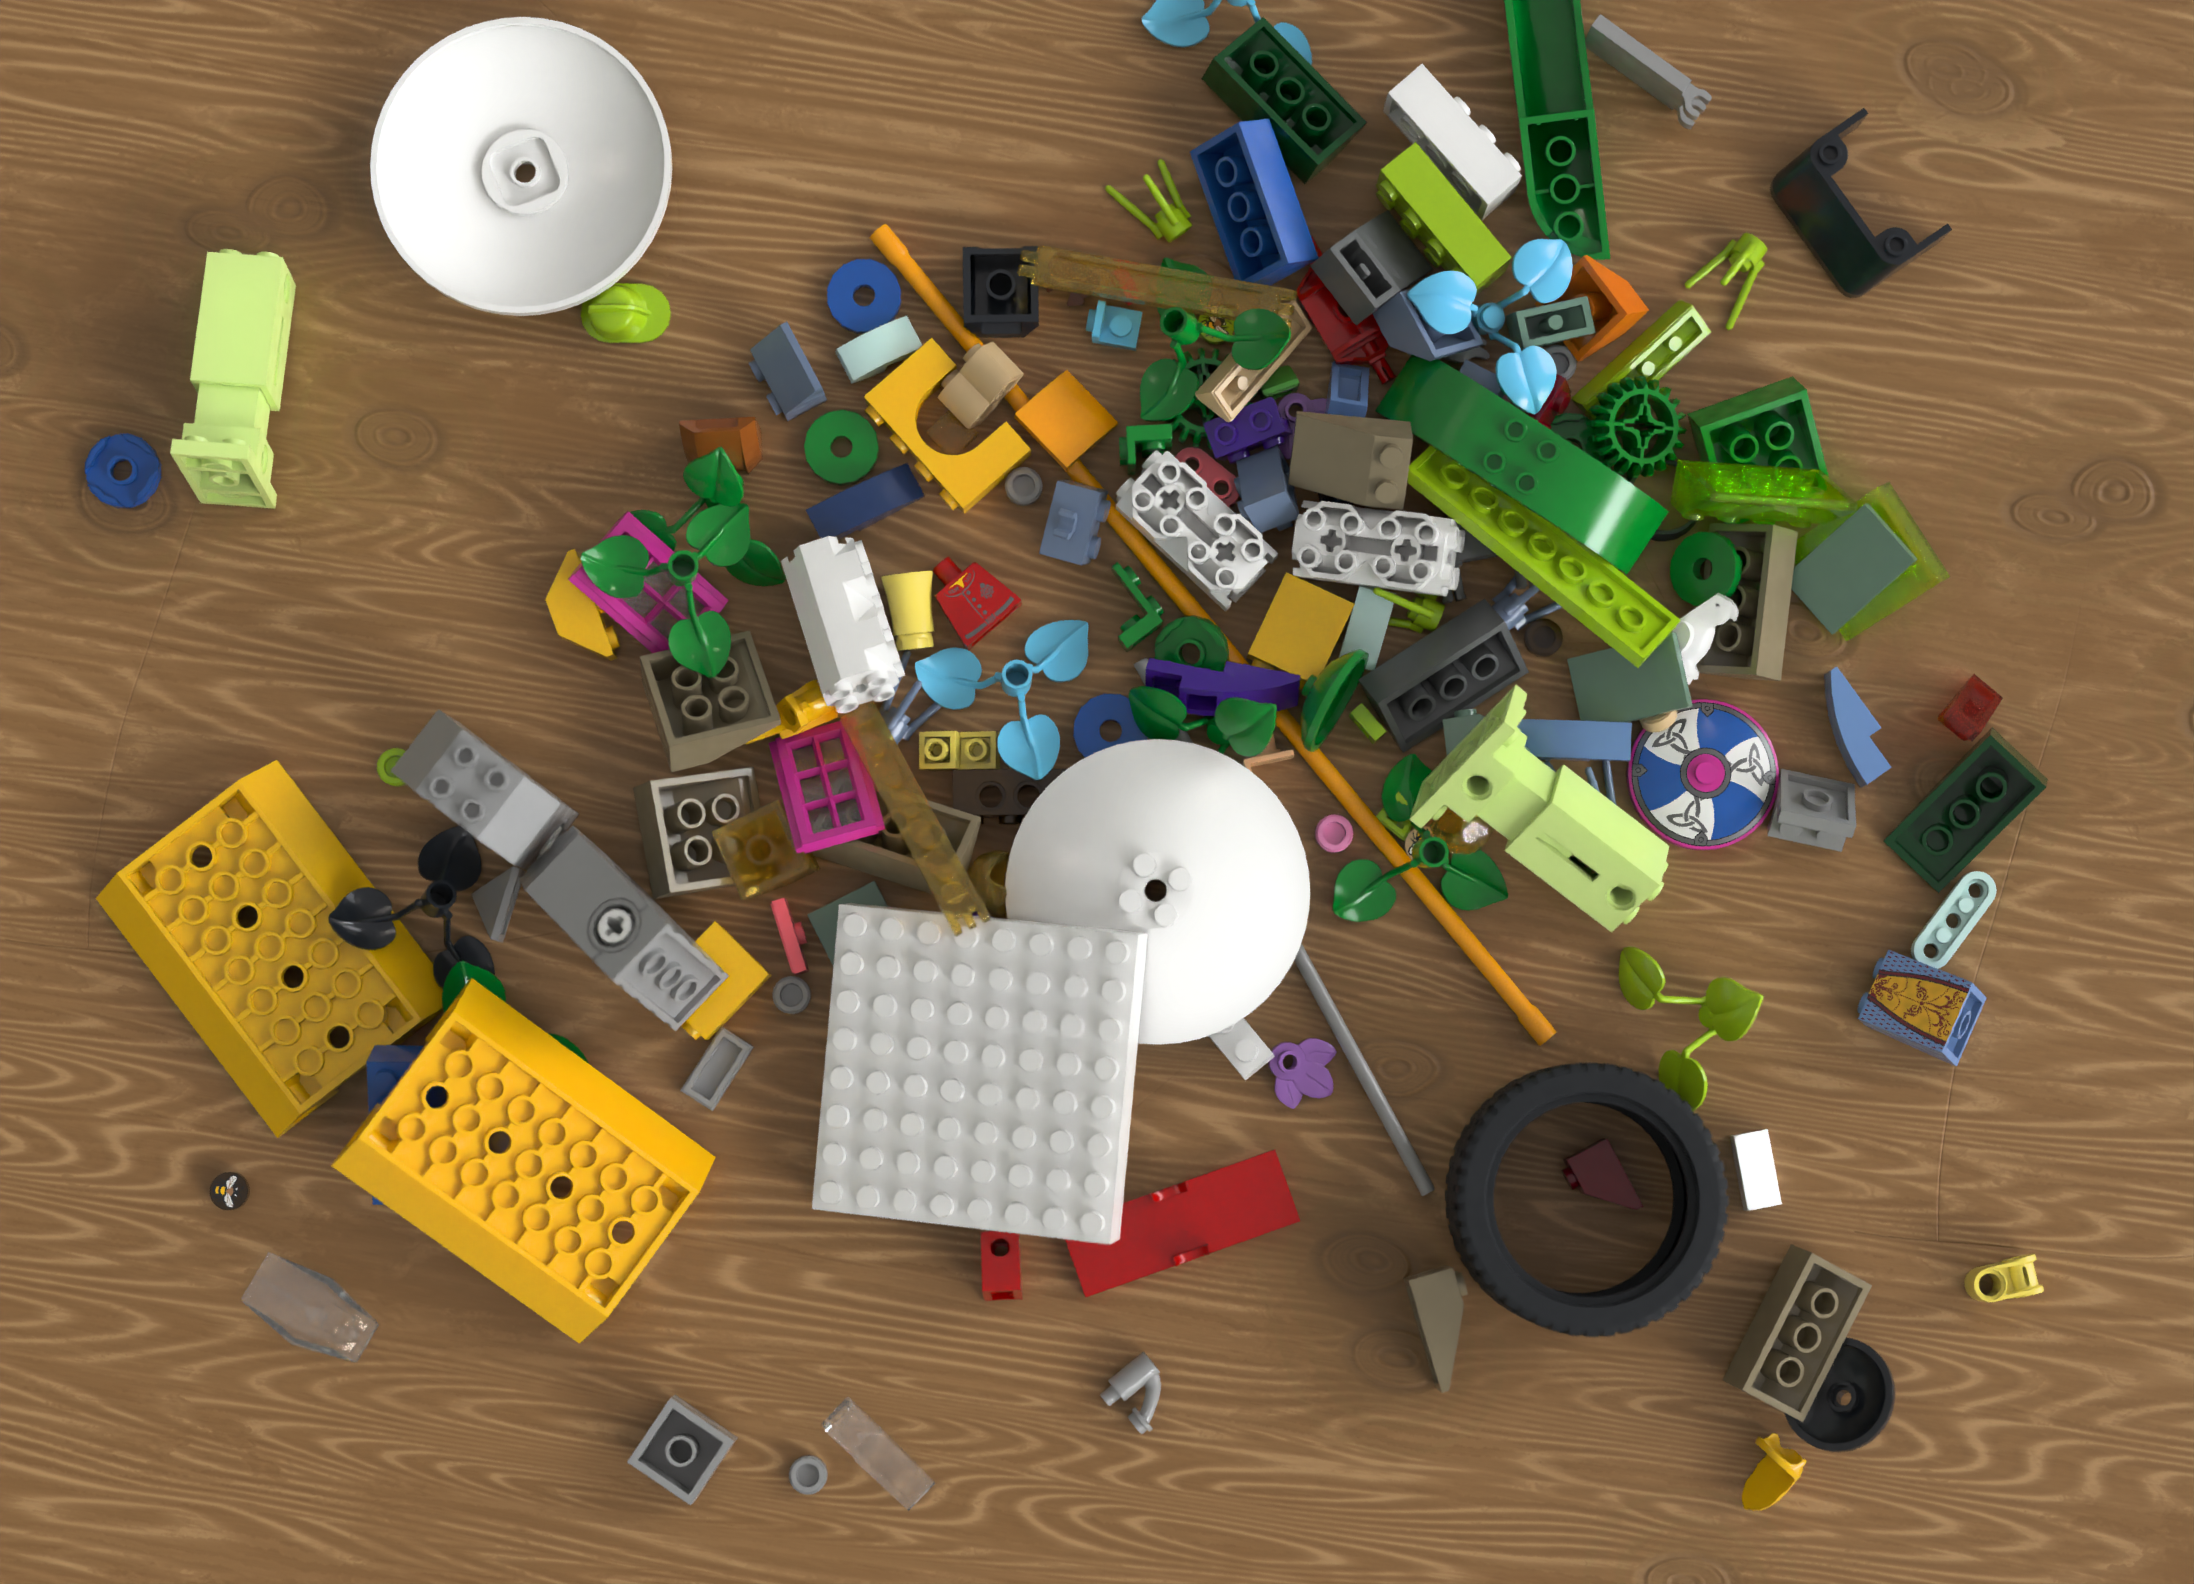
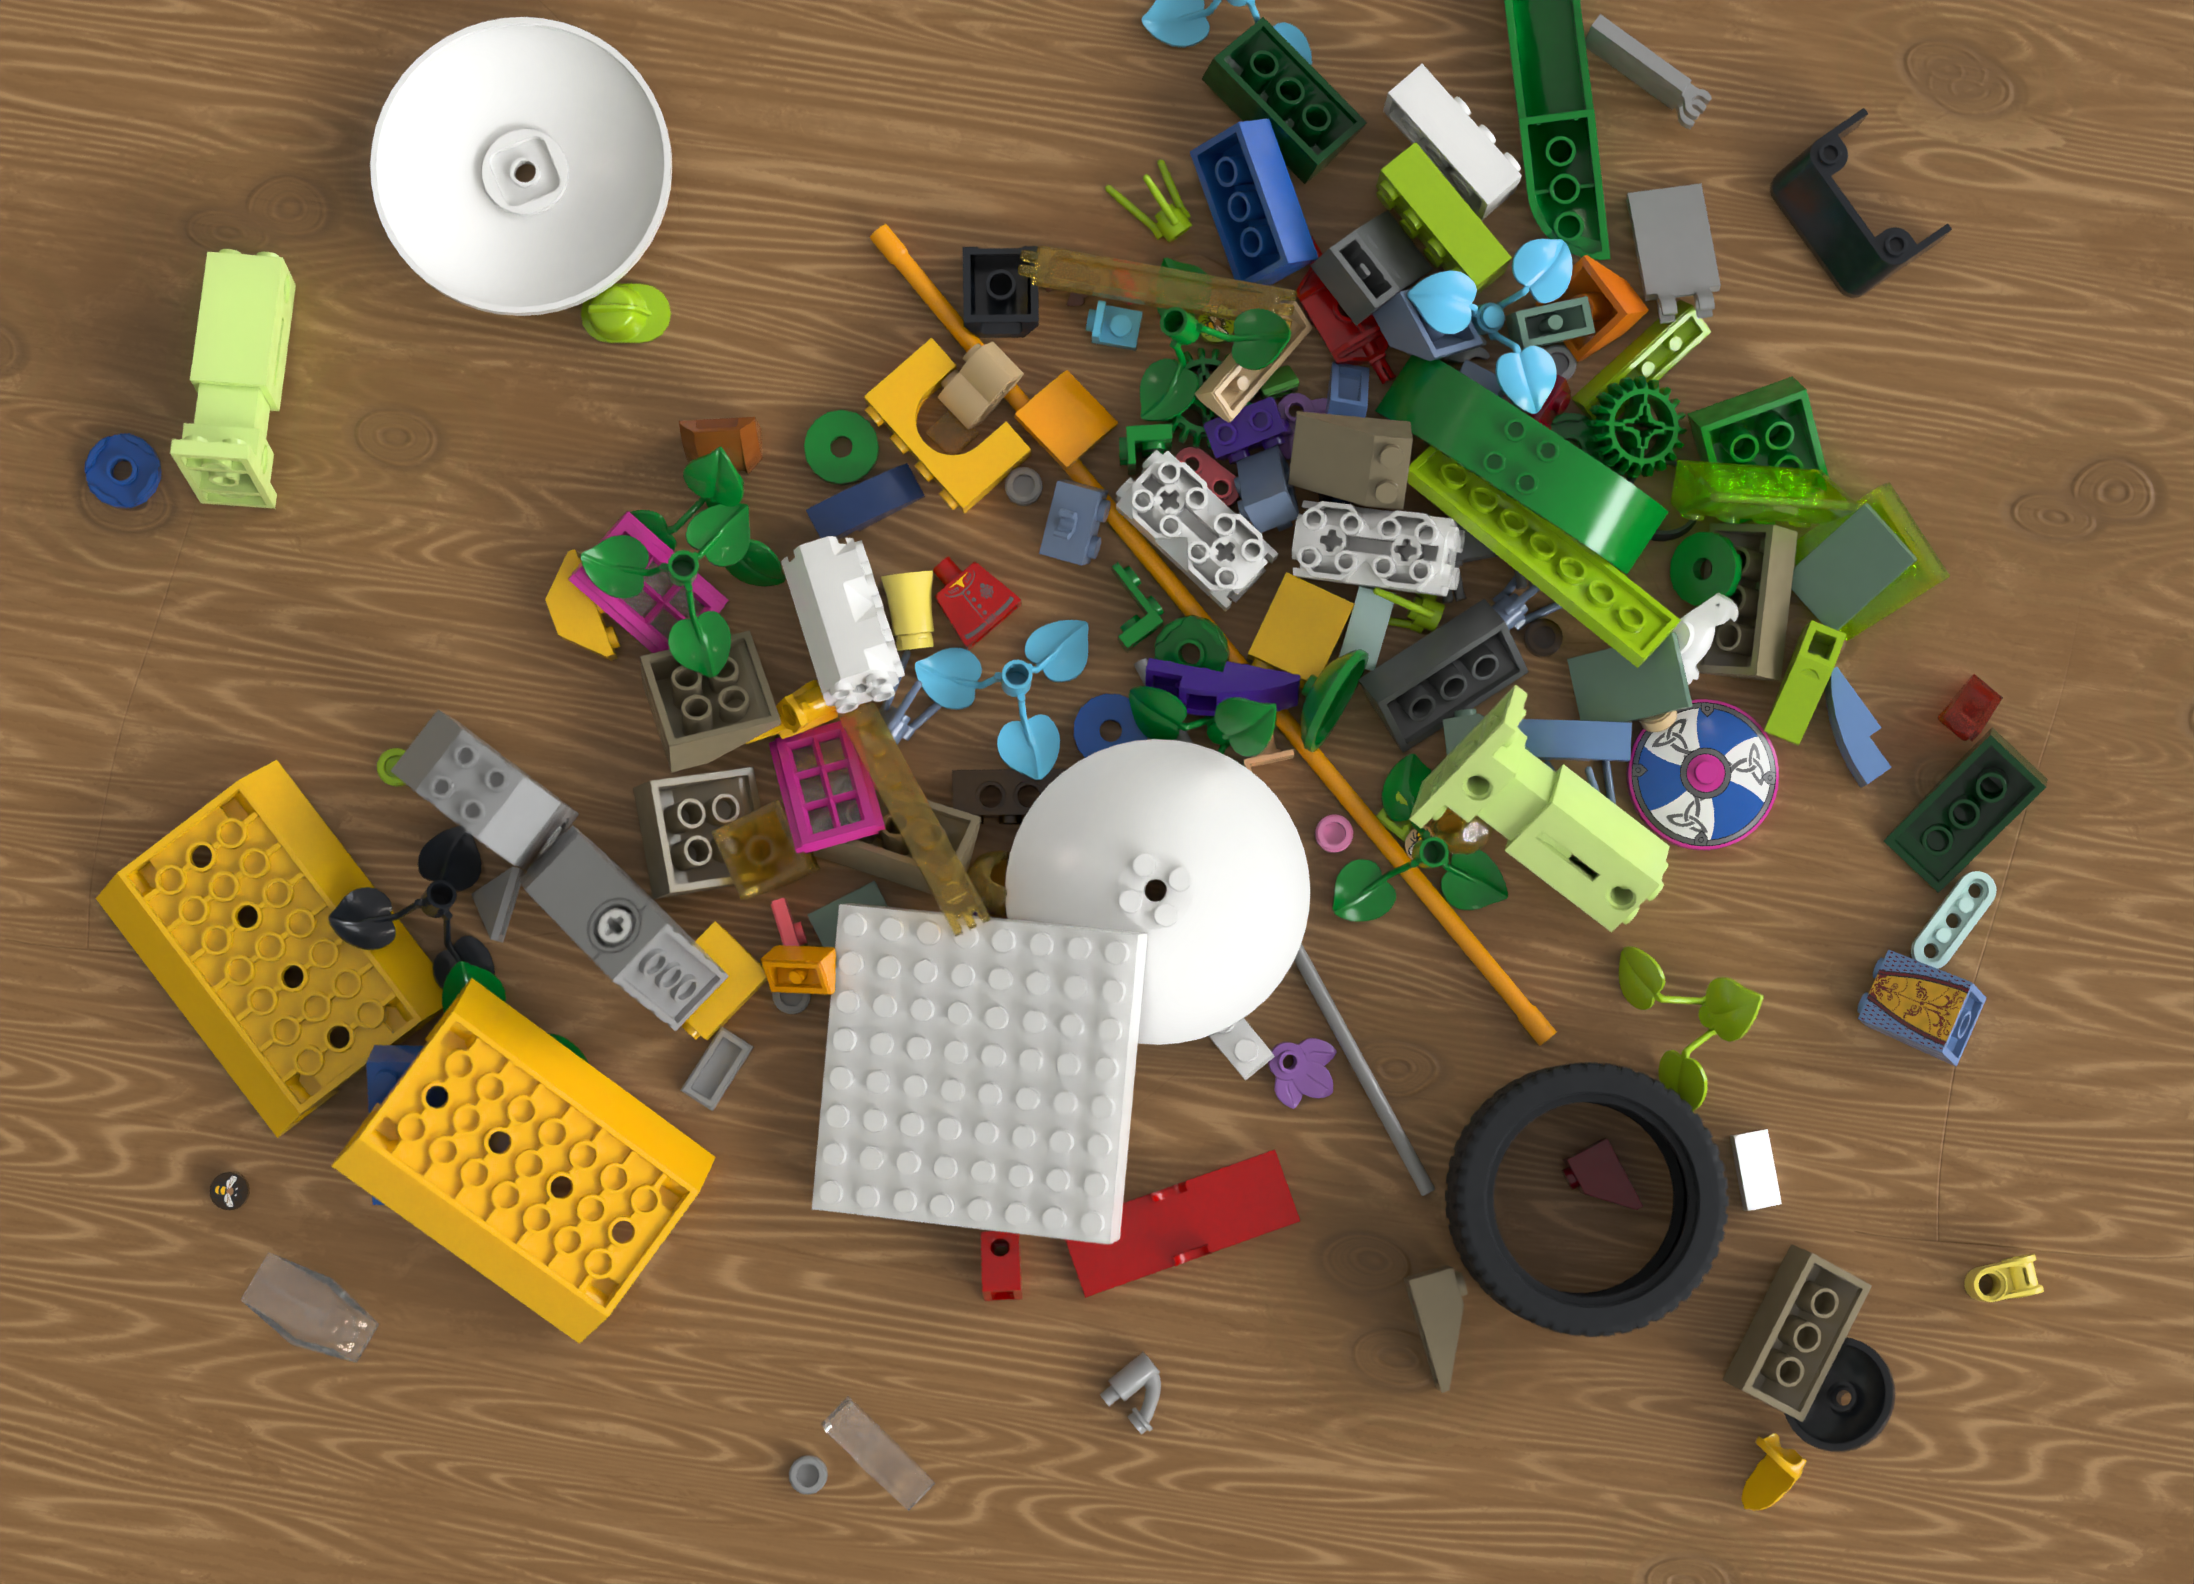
light grey brick [627,1395,738,1506] -> none
sand blue slope [748,322,827,421] -> none
blue tile [827,259,901,334] -> none
light aqua slope [835,315,922,384] -> none
light yellow slope [919,731,1000,770] -> none
lime tile [1348,703,1387,744] -> none
lime plant [1684,233,1768,330] -> none
light grey bracket [1767,769,1856,852] -> none
none -> light orange slope [761,945,836,995]
none -> light grey tile [1626,183,1721,324]
none -> lime slope [1763,620,1847,745]

